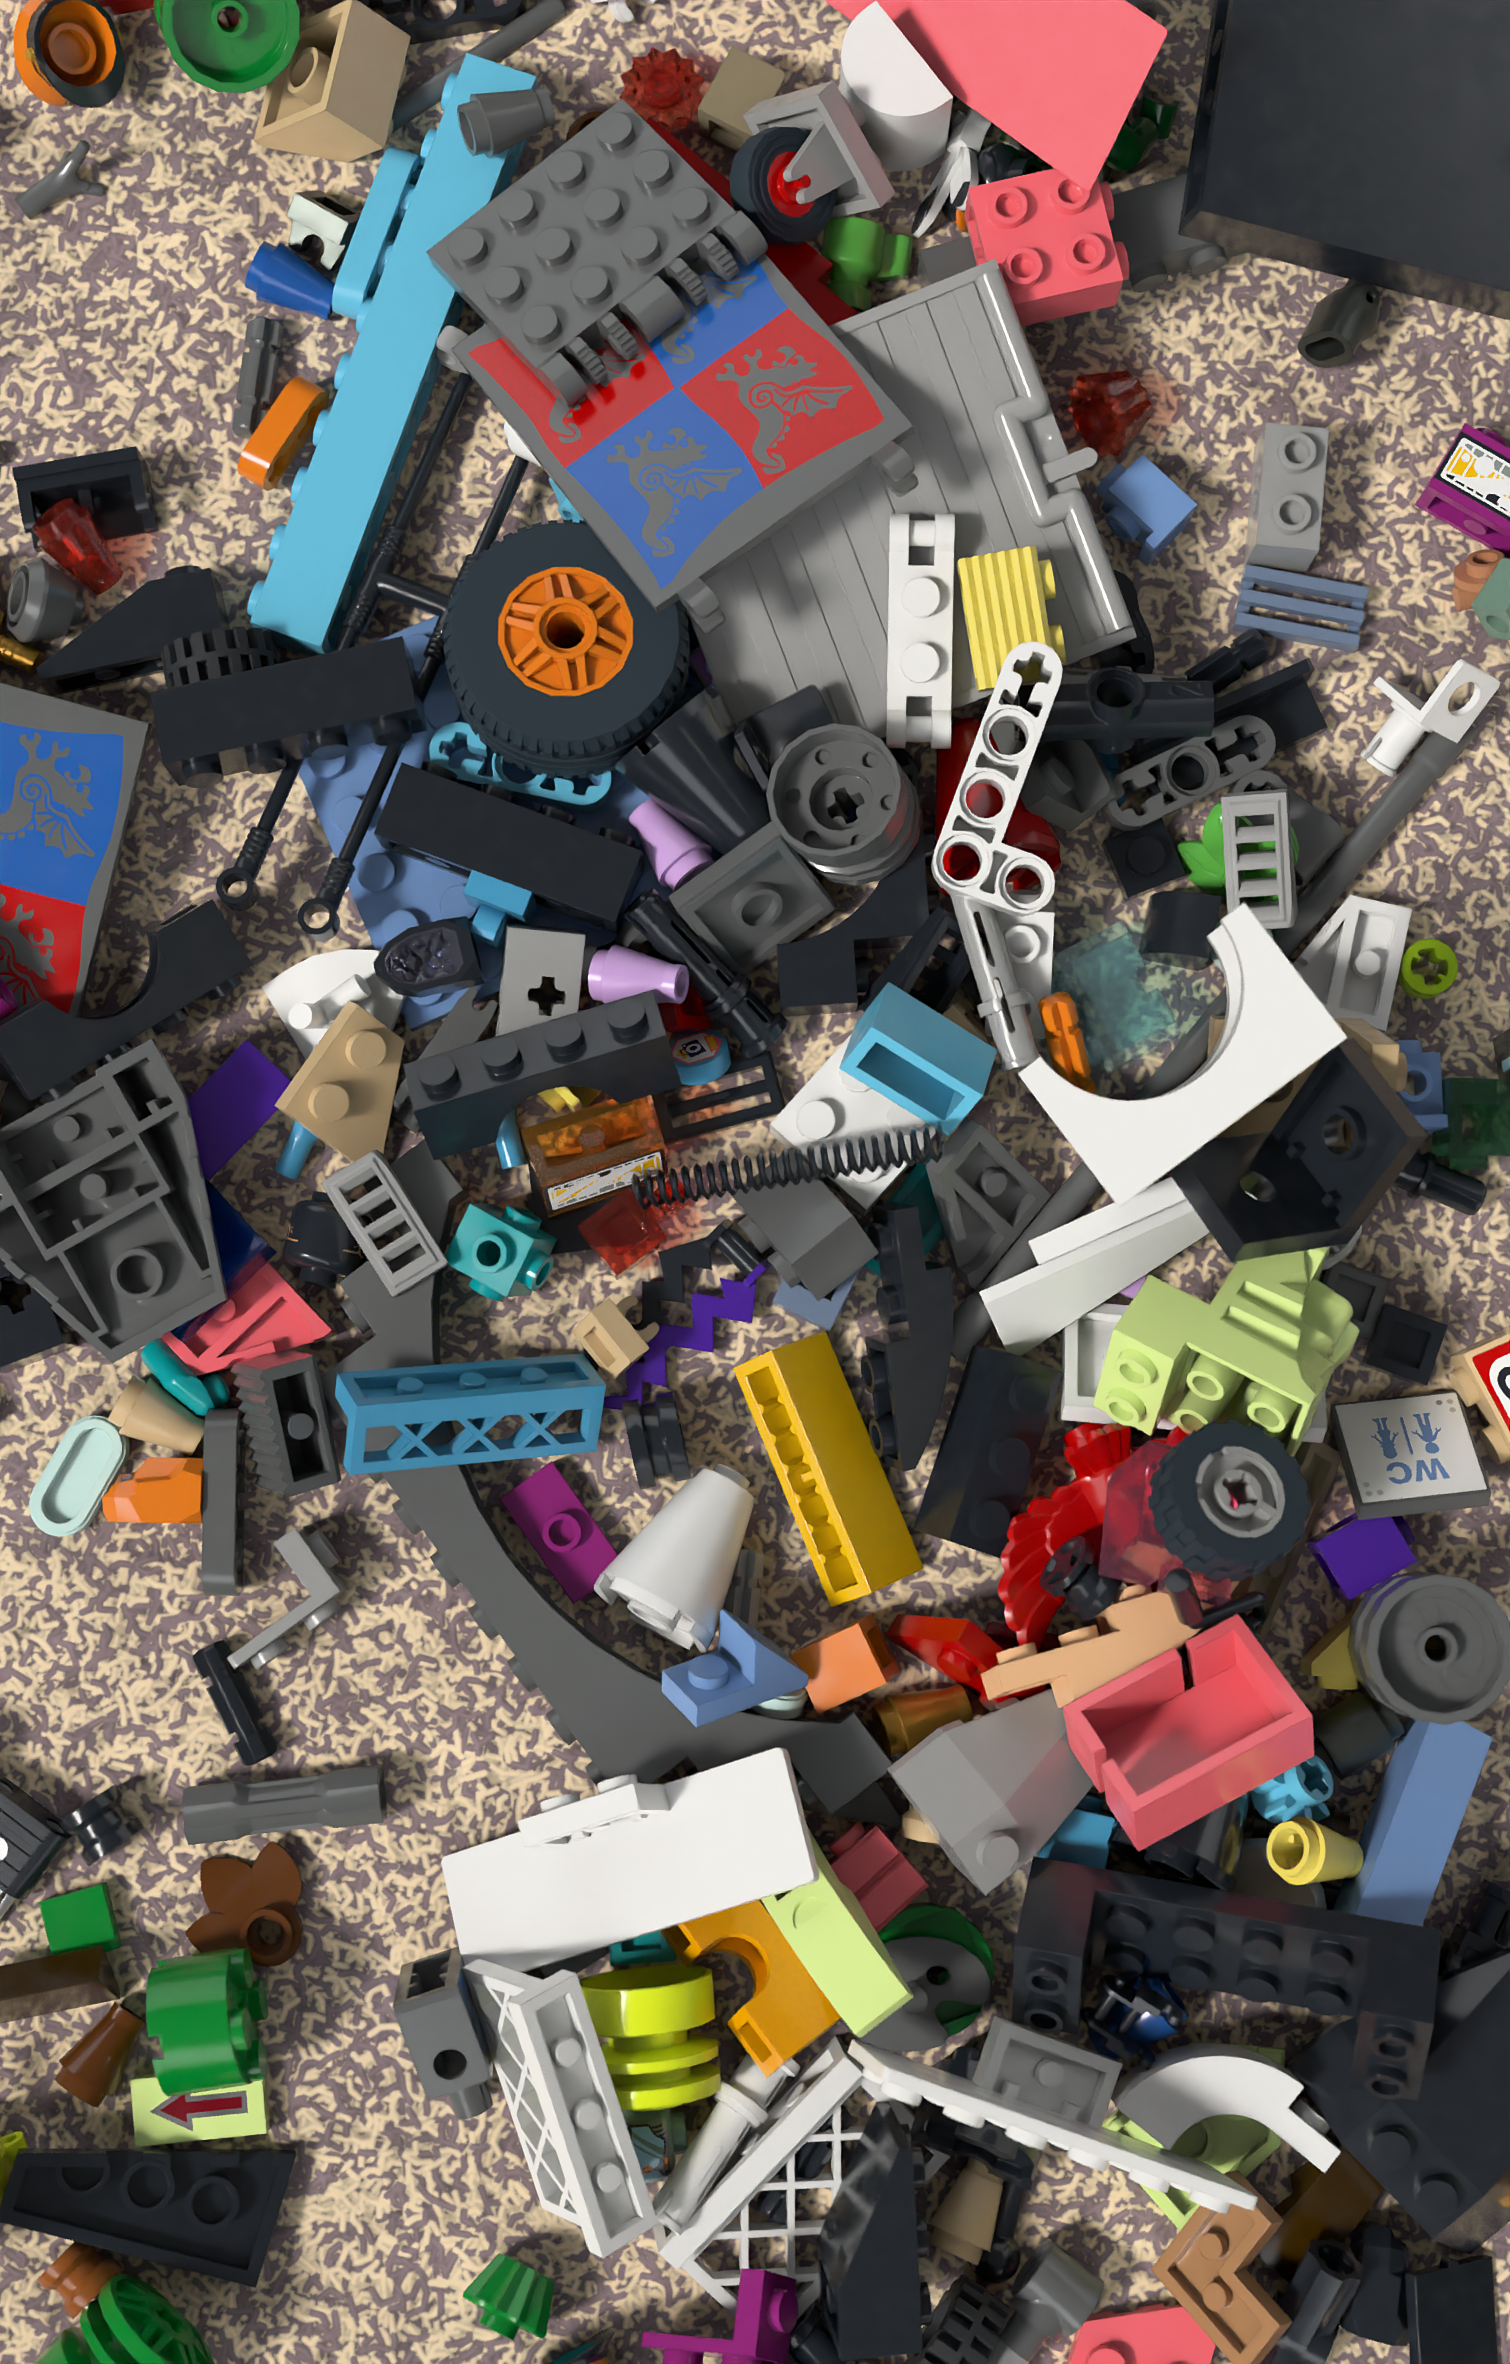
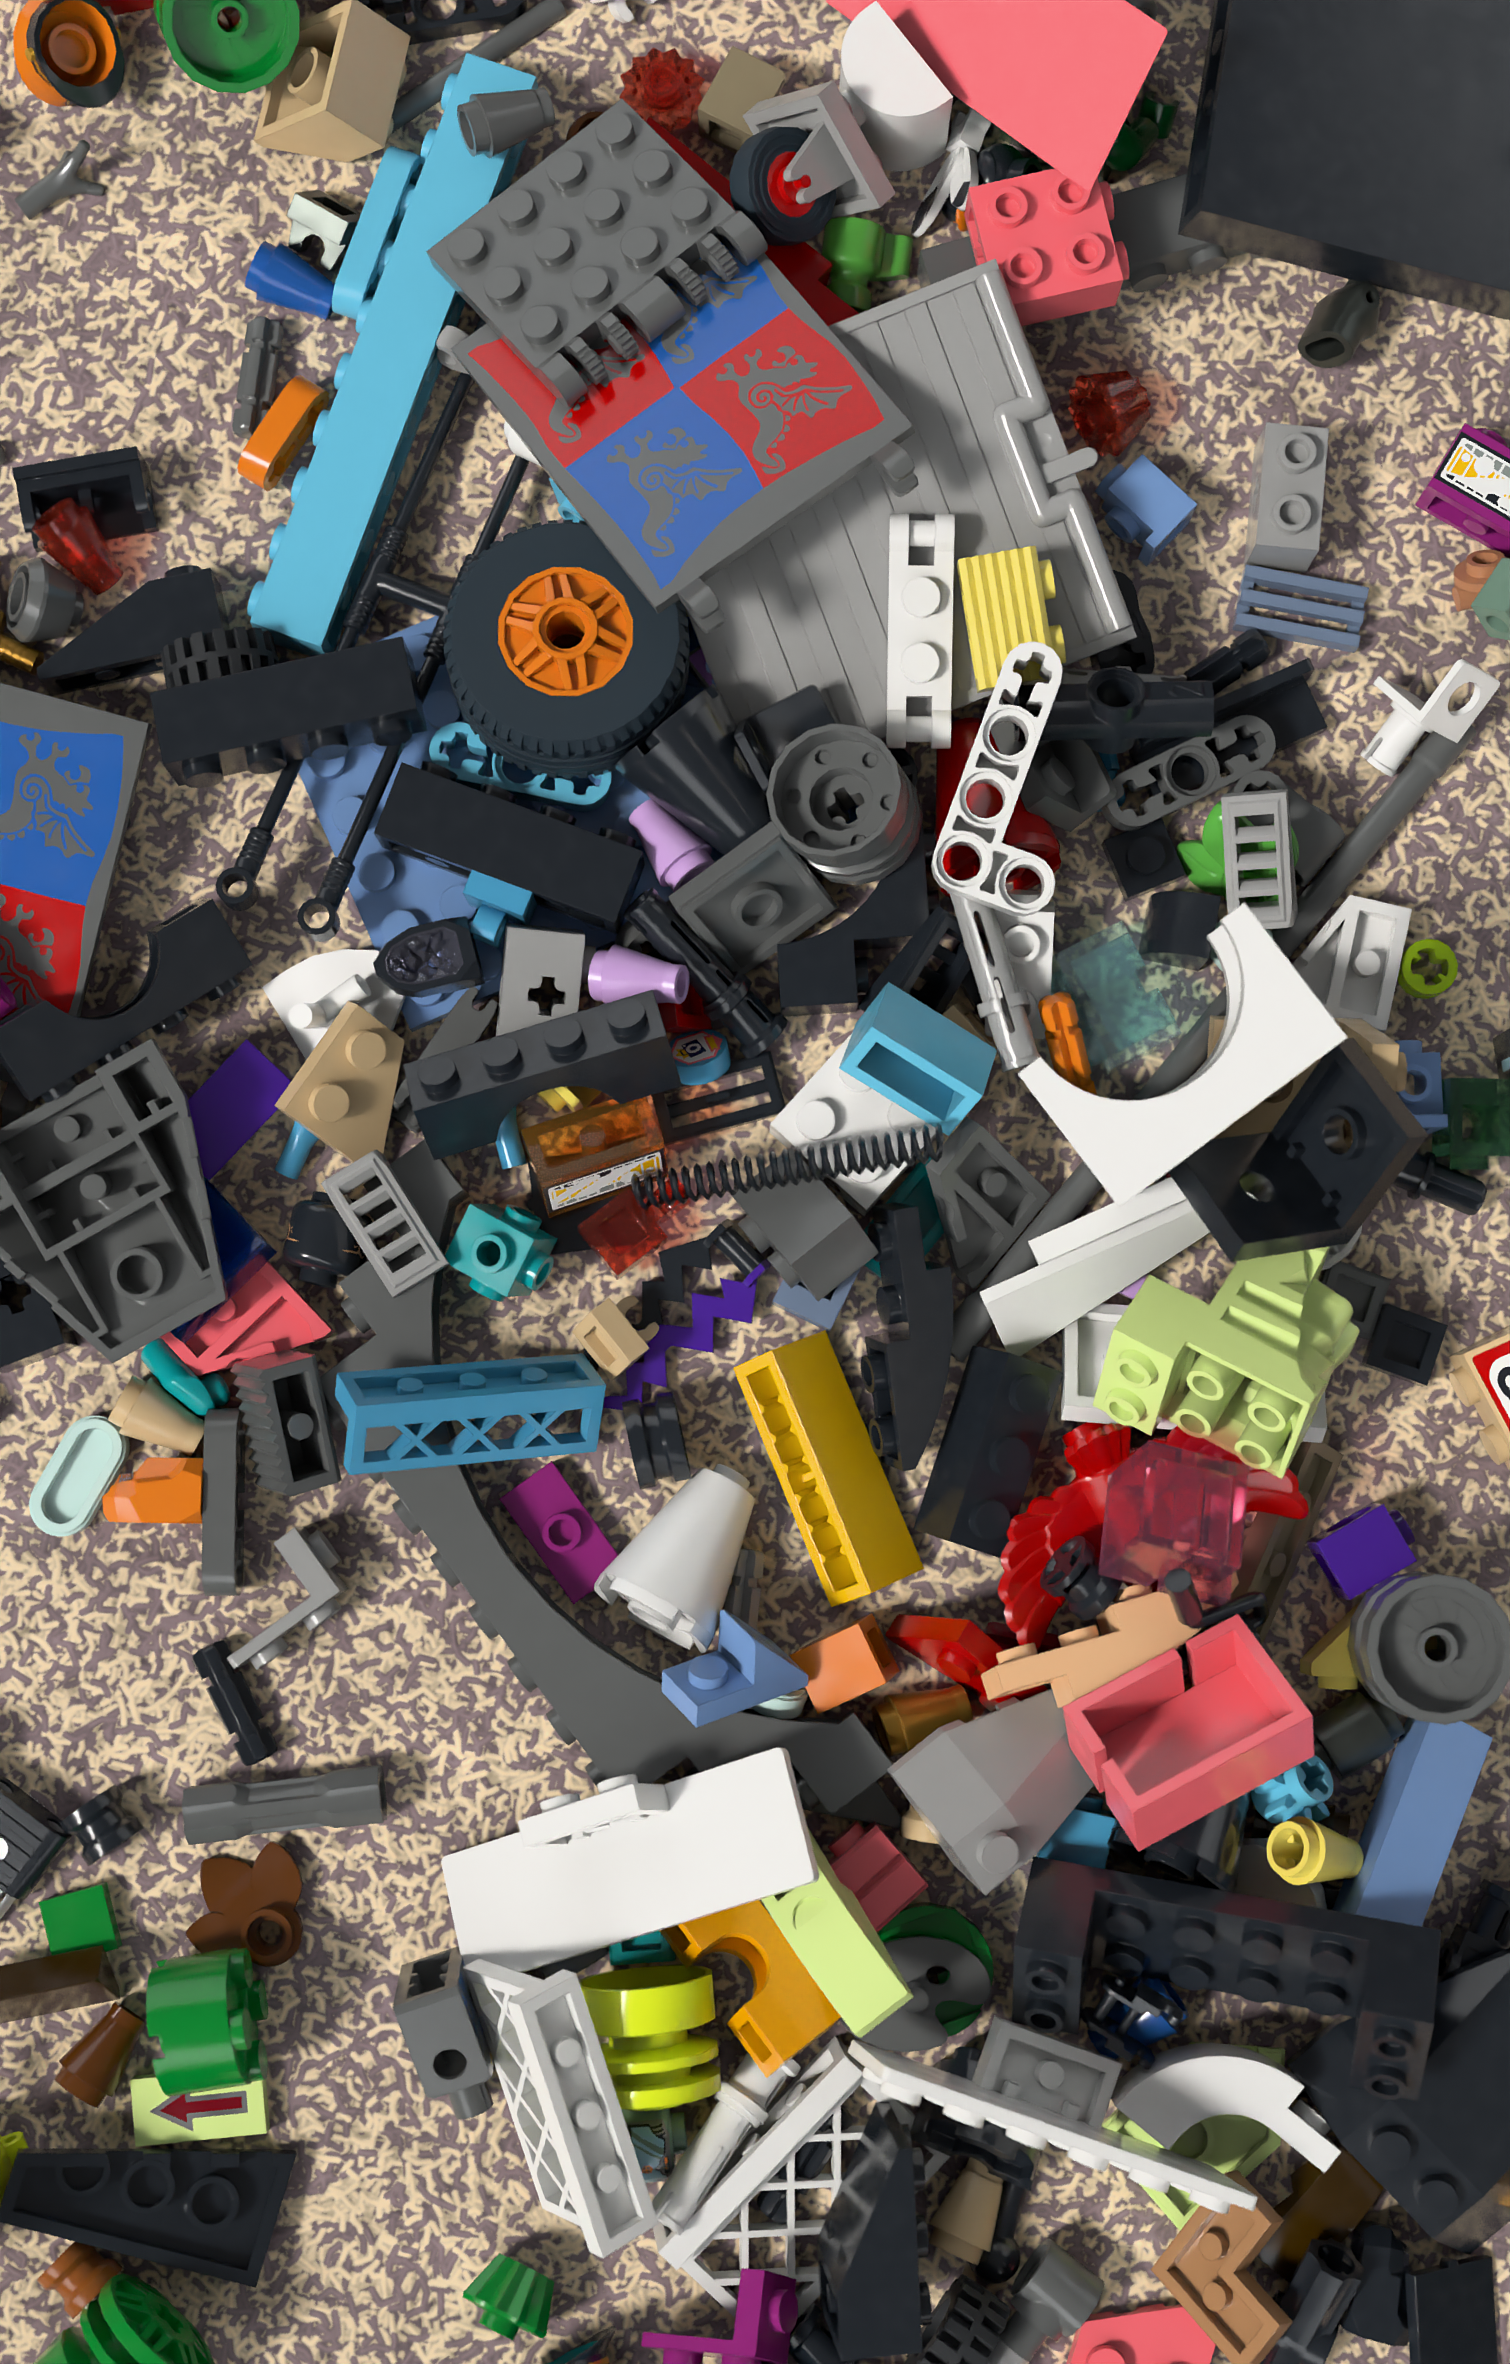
black wheel [1148,1420,1311,1582] -> none
white tile [1330,1391,1491,1520] -> none

